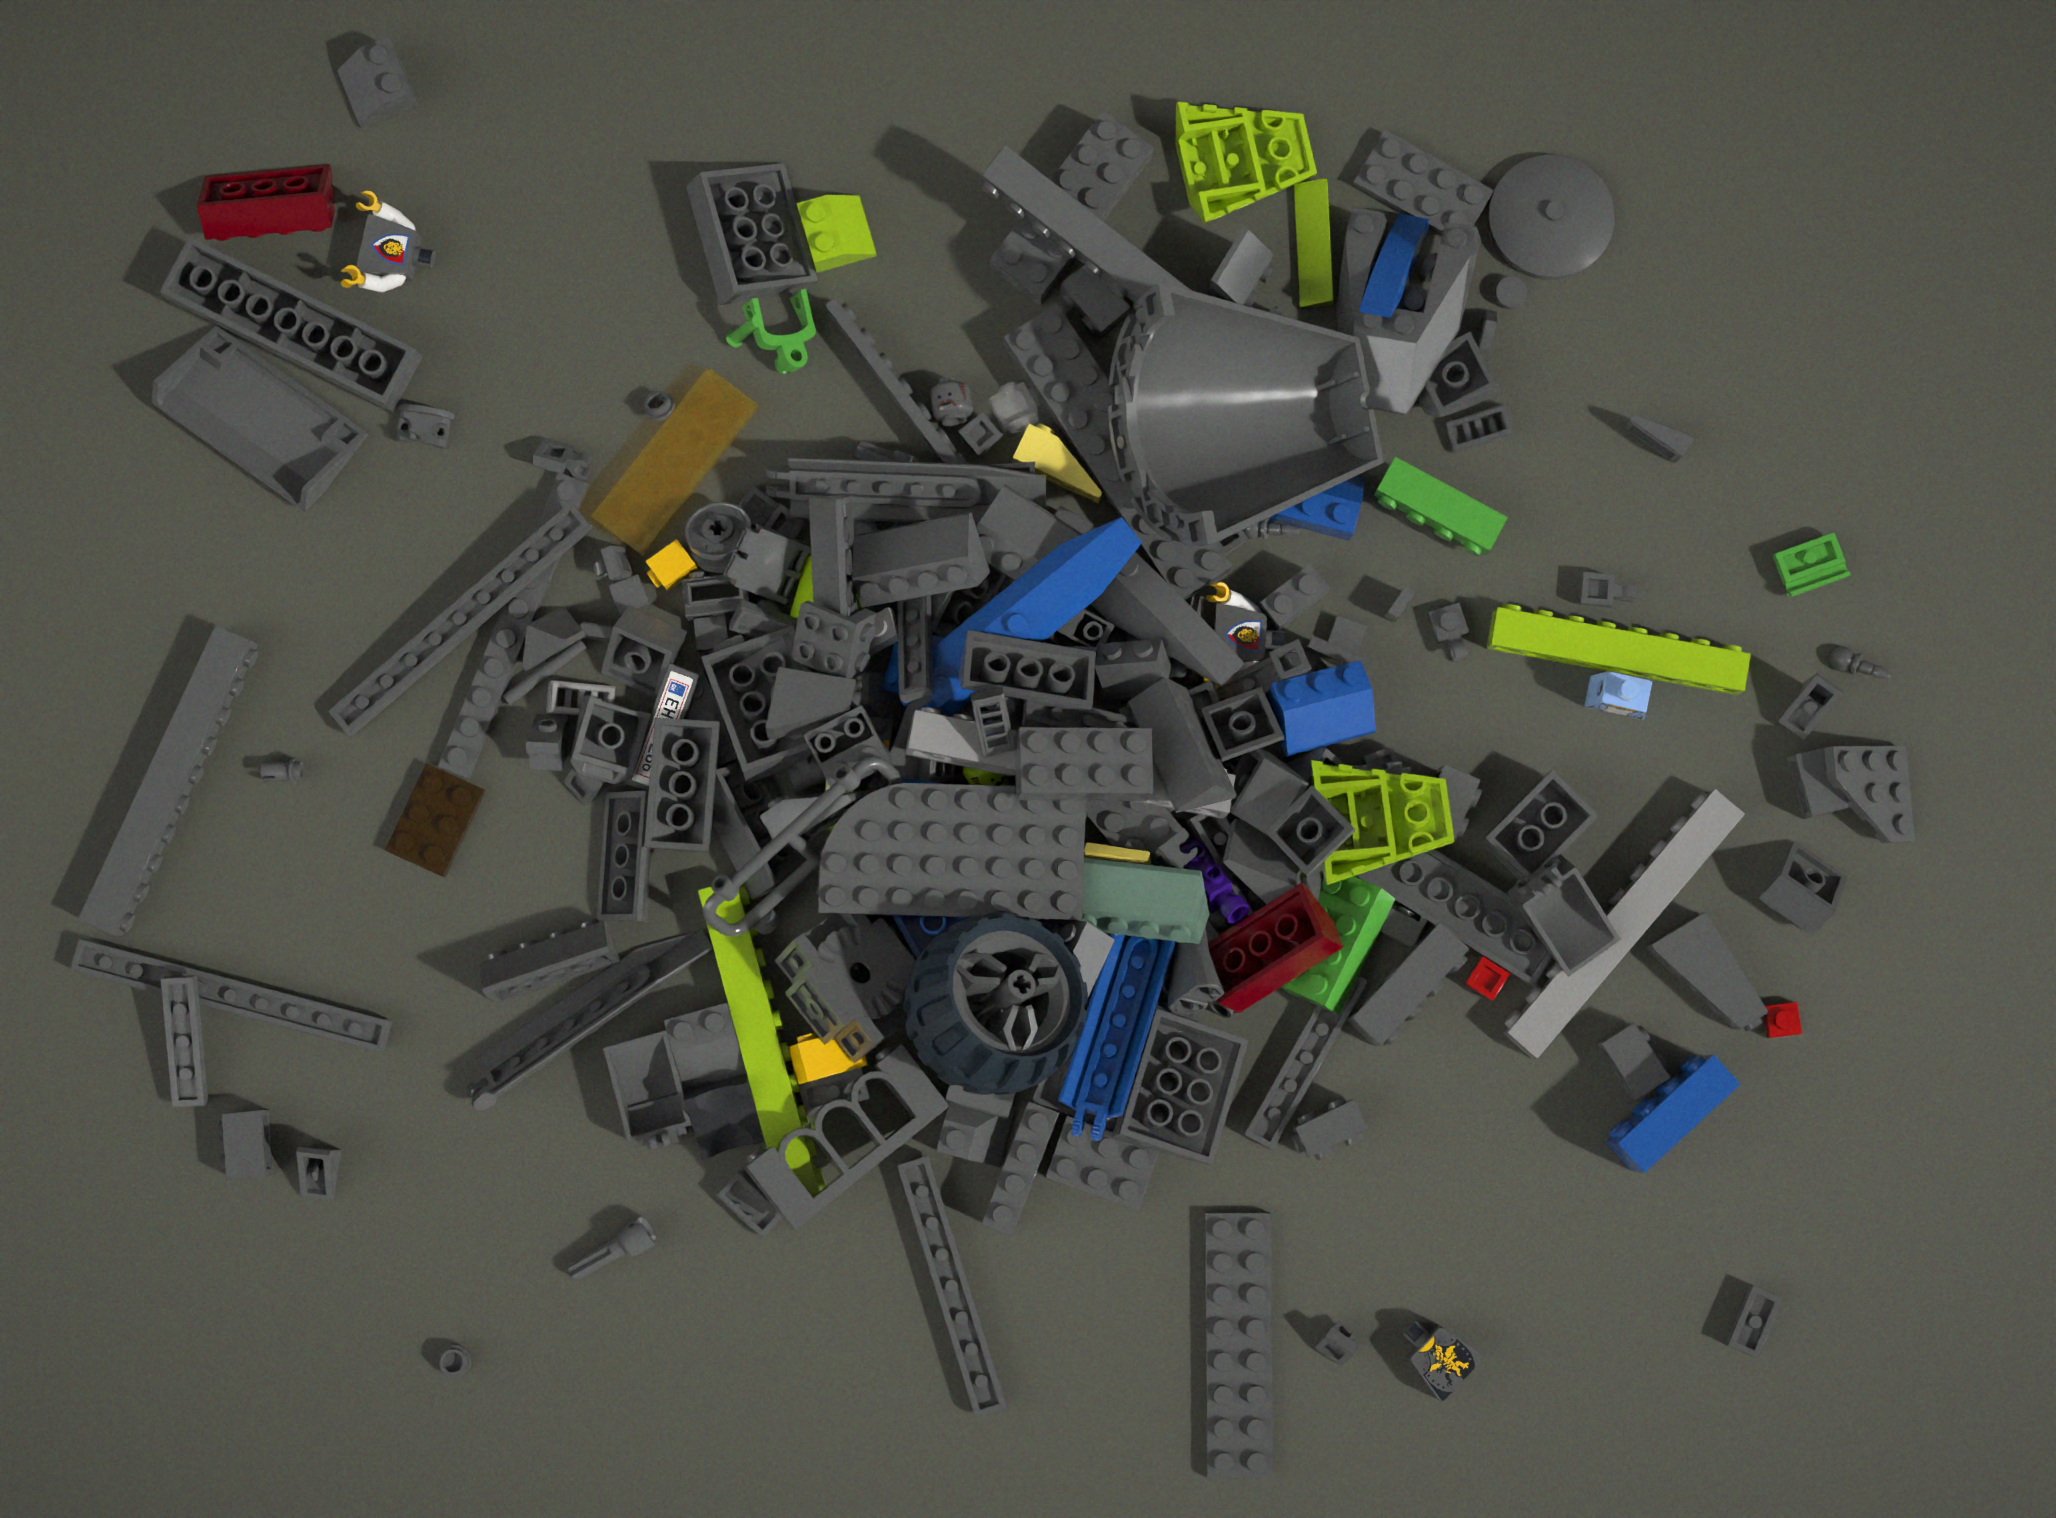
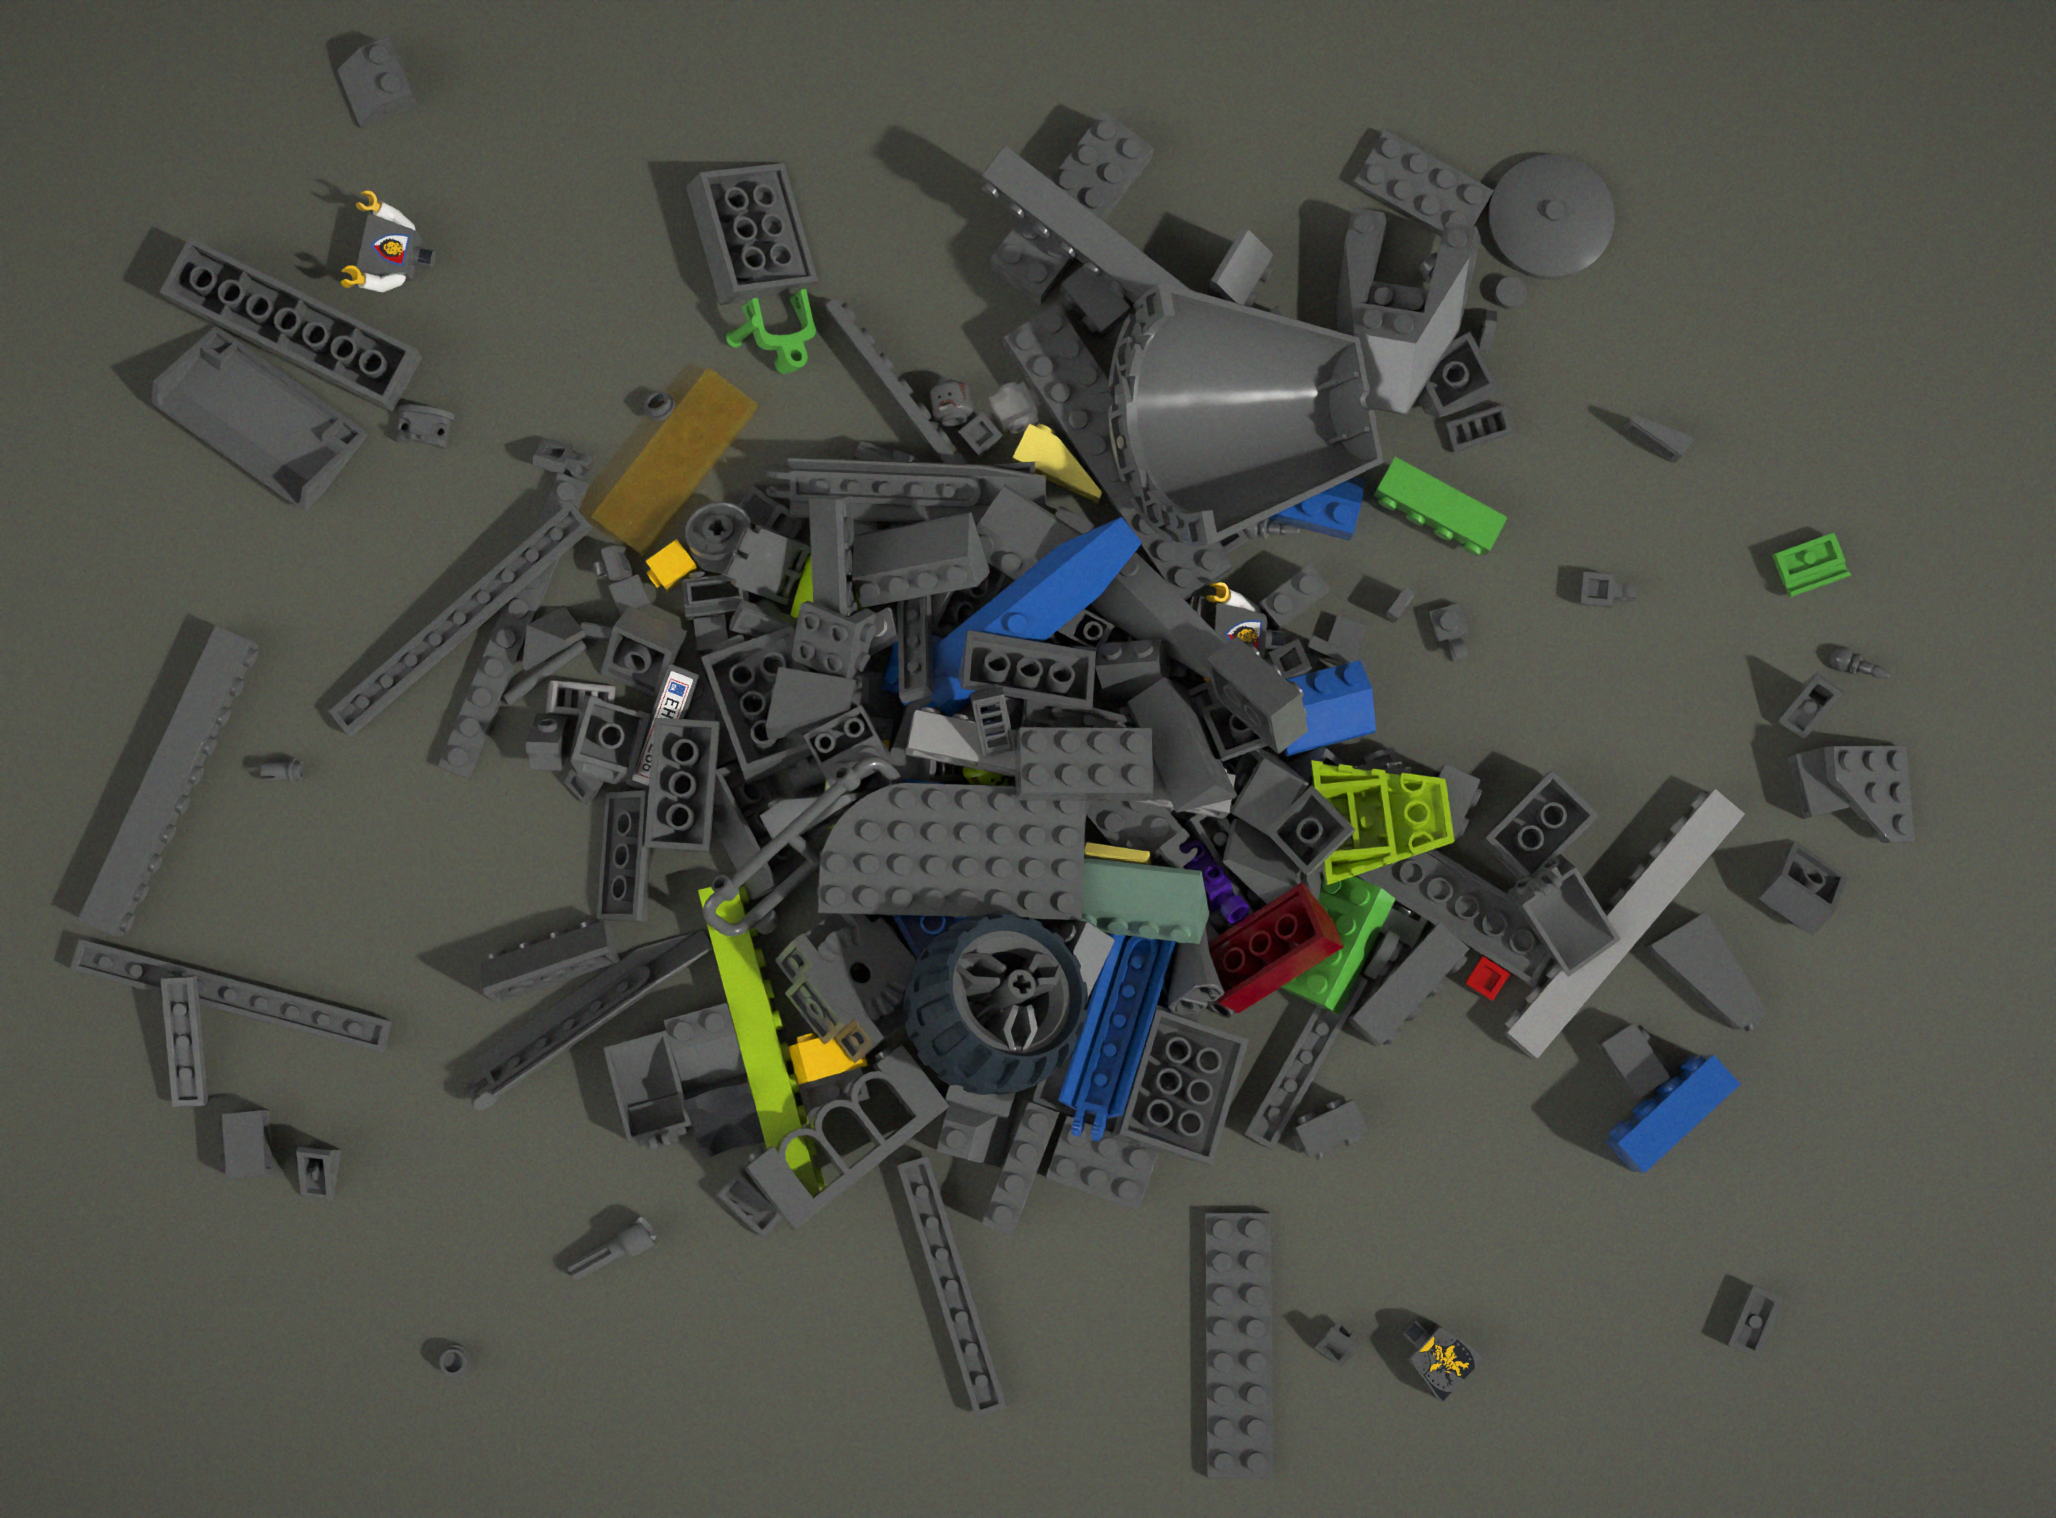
dark red slope [196,164,335,241] -> none
dark brown plate [385,763,486,878] -> none
lime slope [797,195,877,273] -> none
lime wedge [1175,102,1317,224] -> none
lime slope [1294,179,1333,308] -> none
blue slope [1360,214,1430,318] -> none
lime brick [1486,604,1751,695] -> none
light blue torso [1584,671,1652,720] -> none
red plate [1764,1002,1802,1038] -> none
none -> dark grey brick [1207,636,1308,754]
none -> dark grey plate [1363,930,1403,980]

